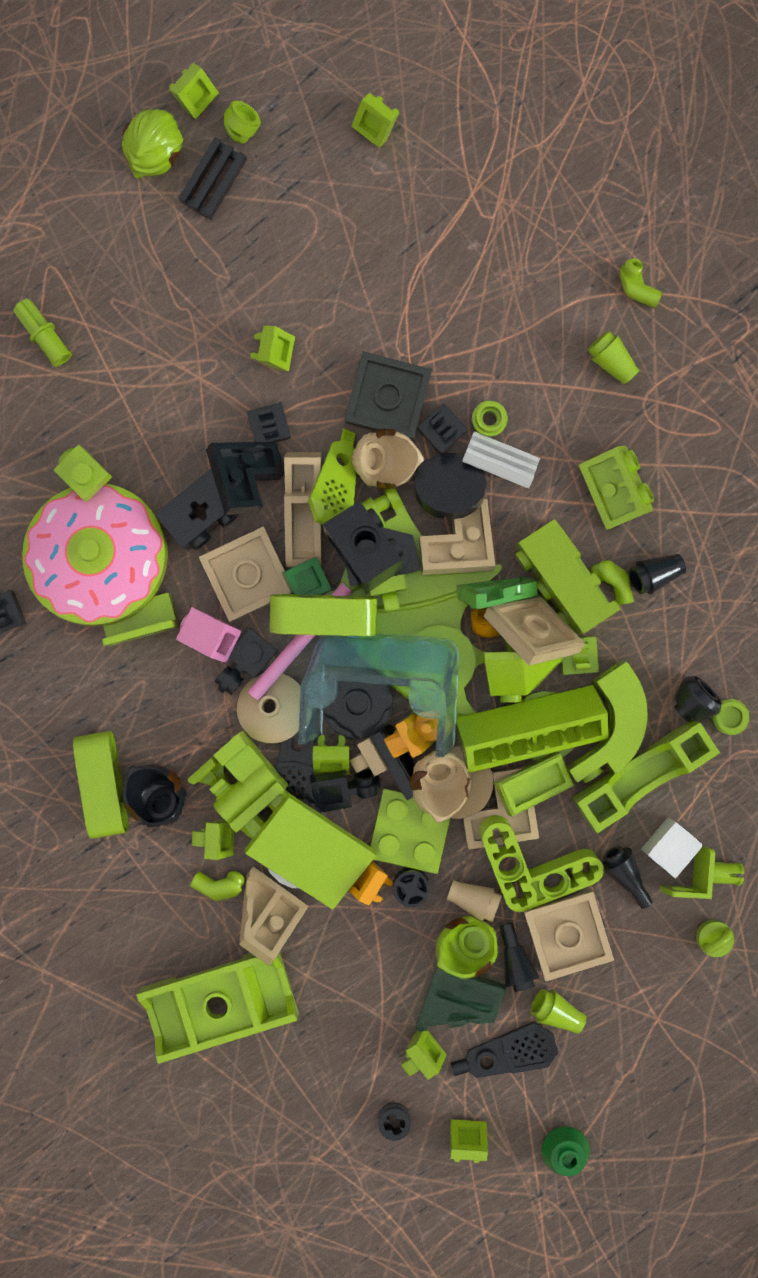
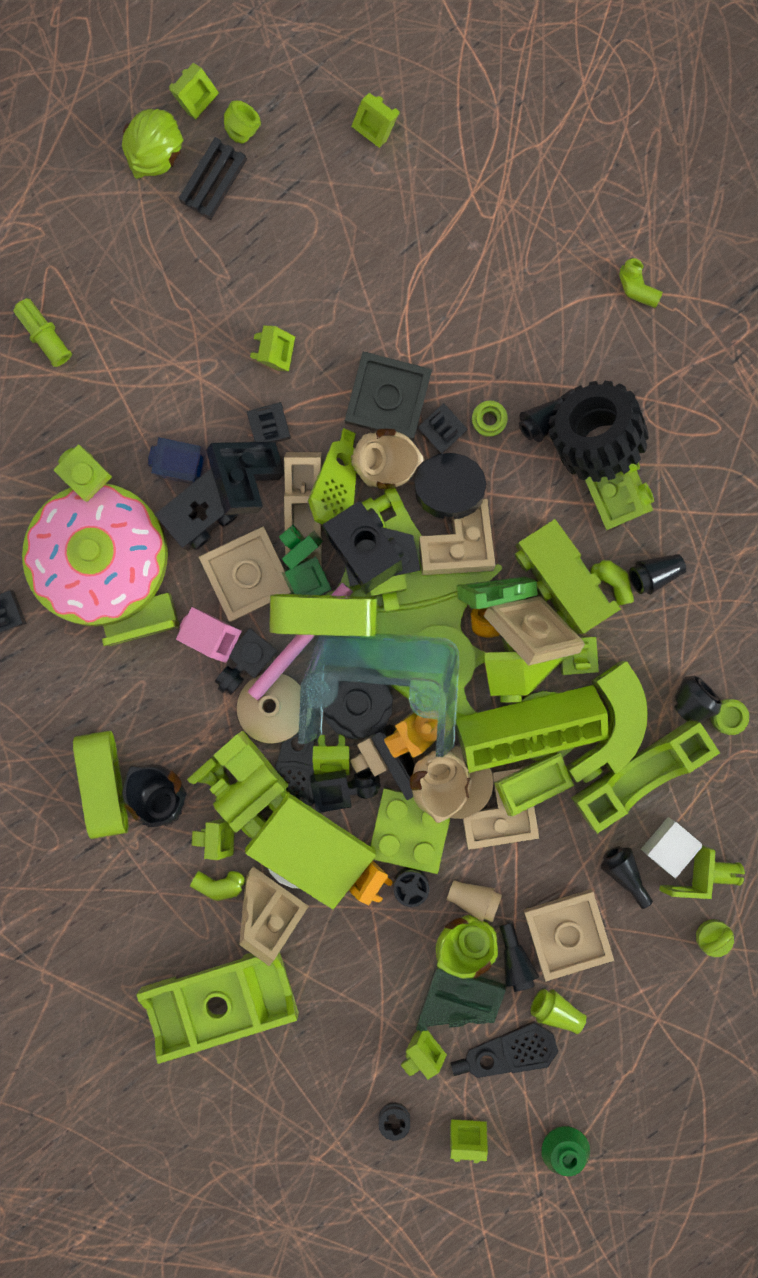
white tile [462,431,540,488] -> none
lime beam [479,815,604,912] -> none
lime cone [587,330,639,385] -> none
none -> clear blue brick [148,437,206,484]
none -> green tile [279,525,323,570]
none -> black cone [519,389,575,442]
none -> black tyre [549,380,649,482]

